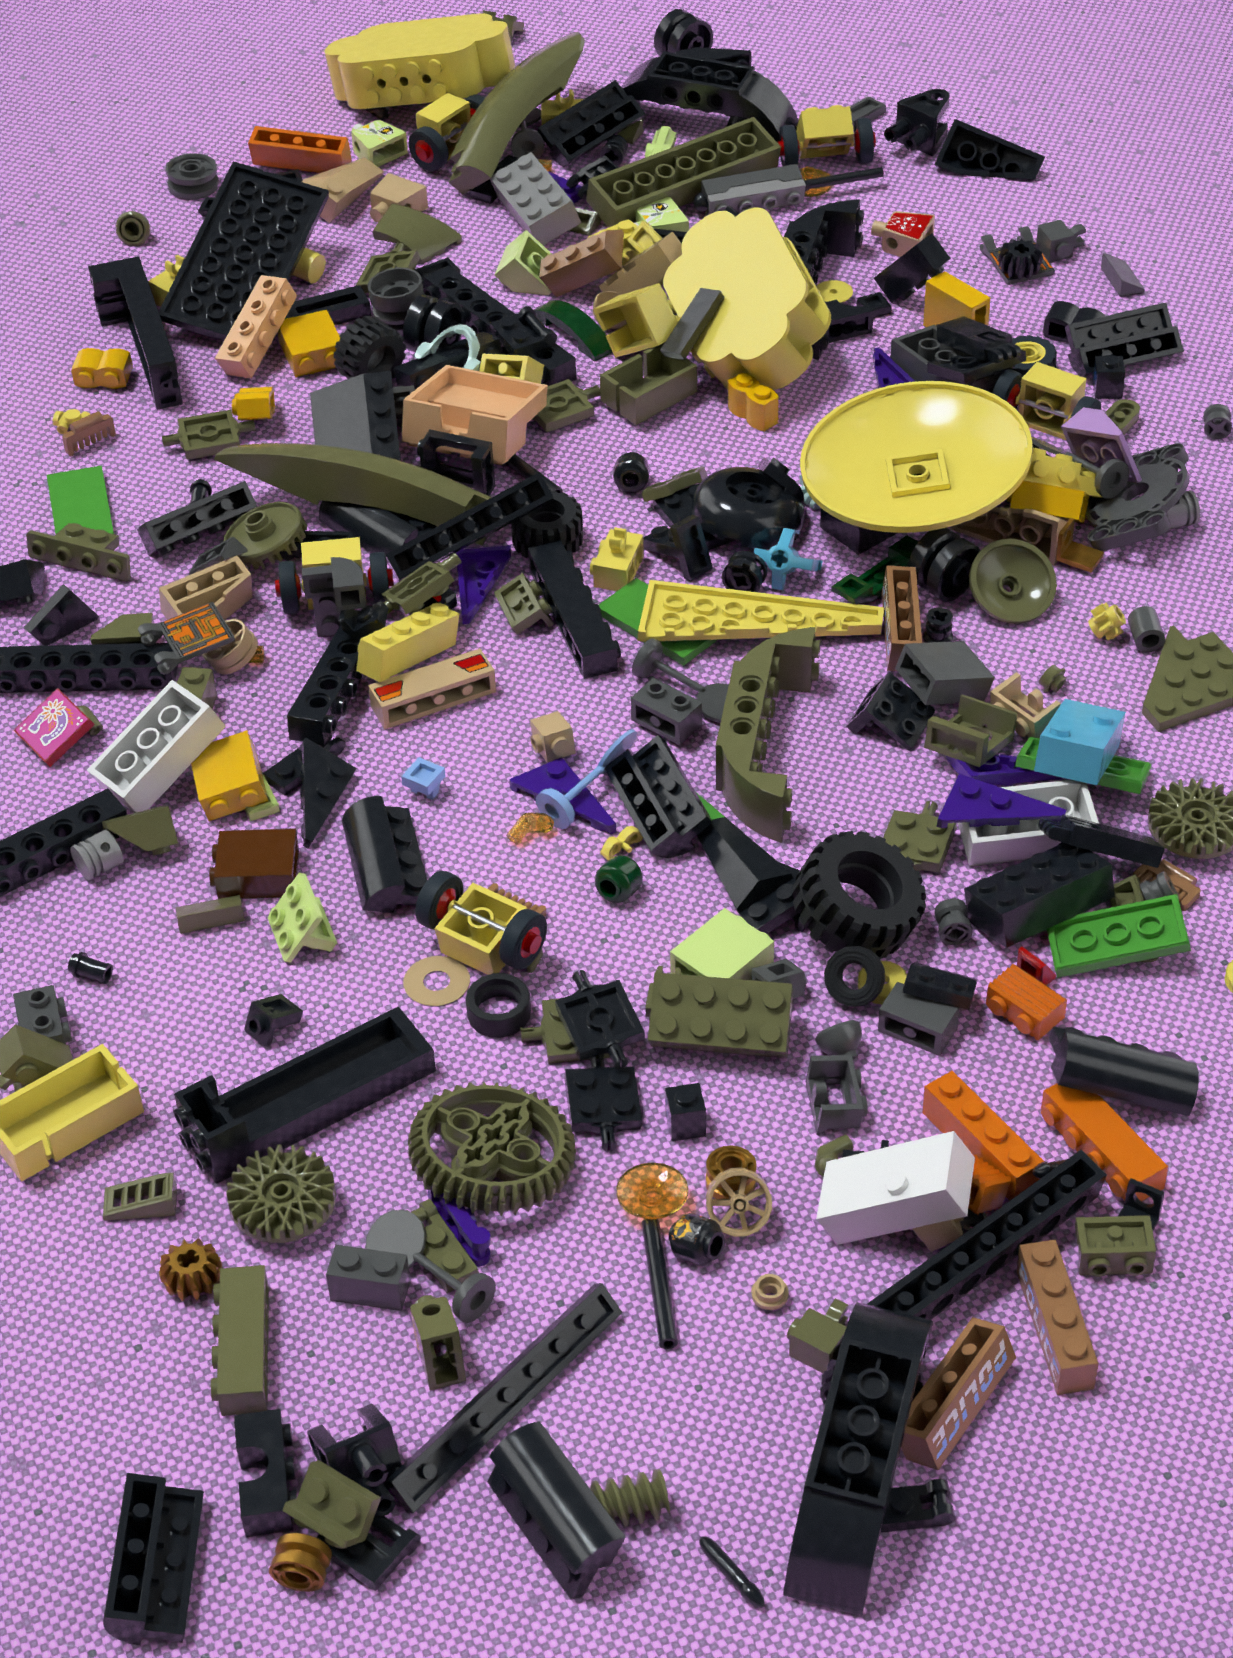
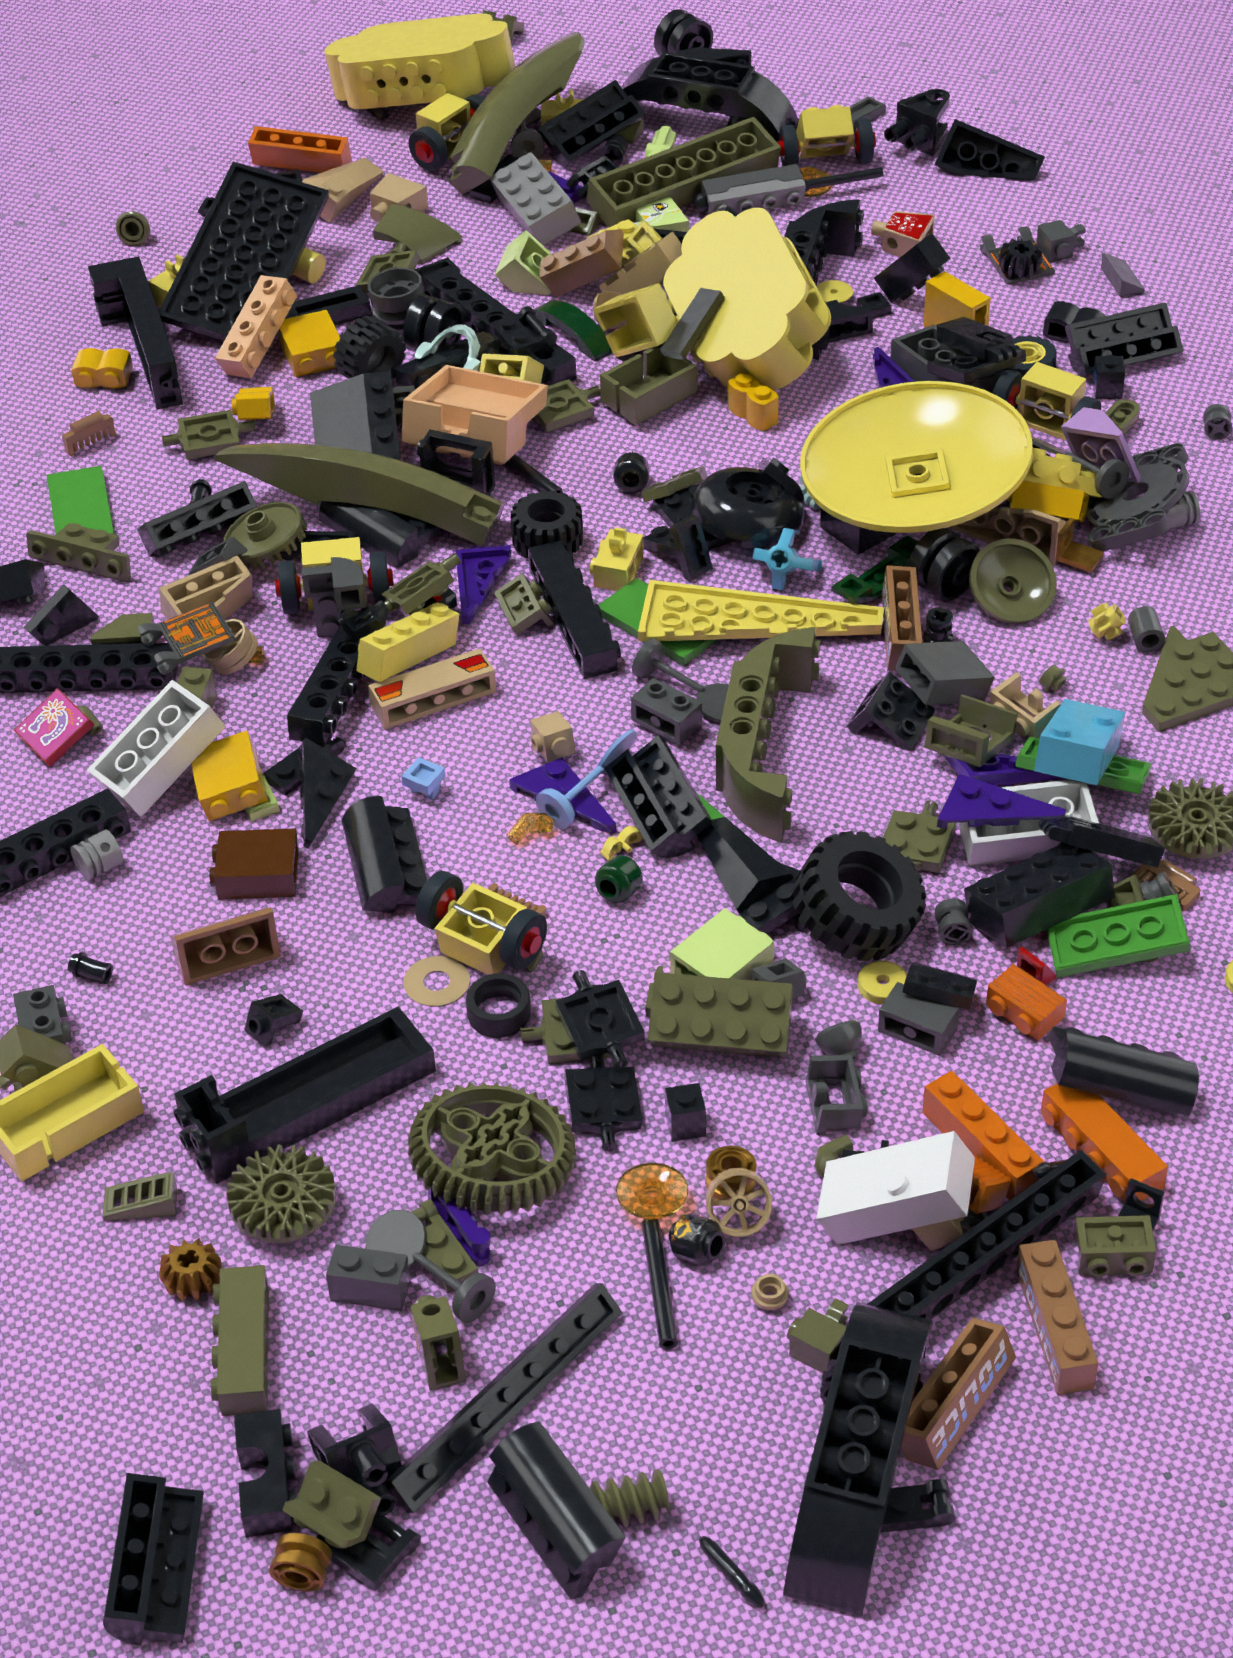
light yellow piece [52,409,91,434] -> none
olive slope [102,805,178,856] -> none
dark grey wheel [165,153,219,200] -> none
olive slope [175,895,245,934] -> none
yellowish green bracket [268,873,337,963] -> none
yellowish green torso [351,120,408,167] -> none
black brick [386,472,554,582] -> none
black wheel [721,551,768,592] -> none
black tyre [824,946,885,1007] -> none
none -> medium nougat slope [170,907,281,986]

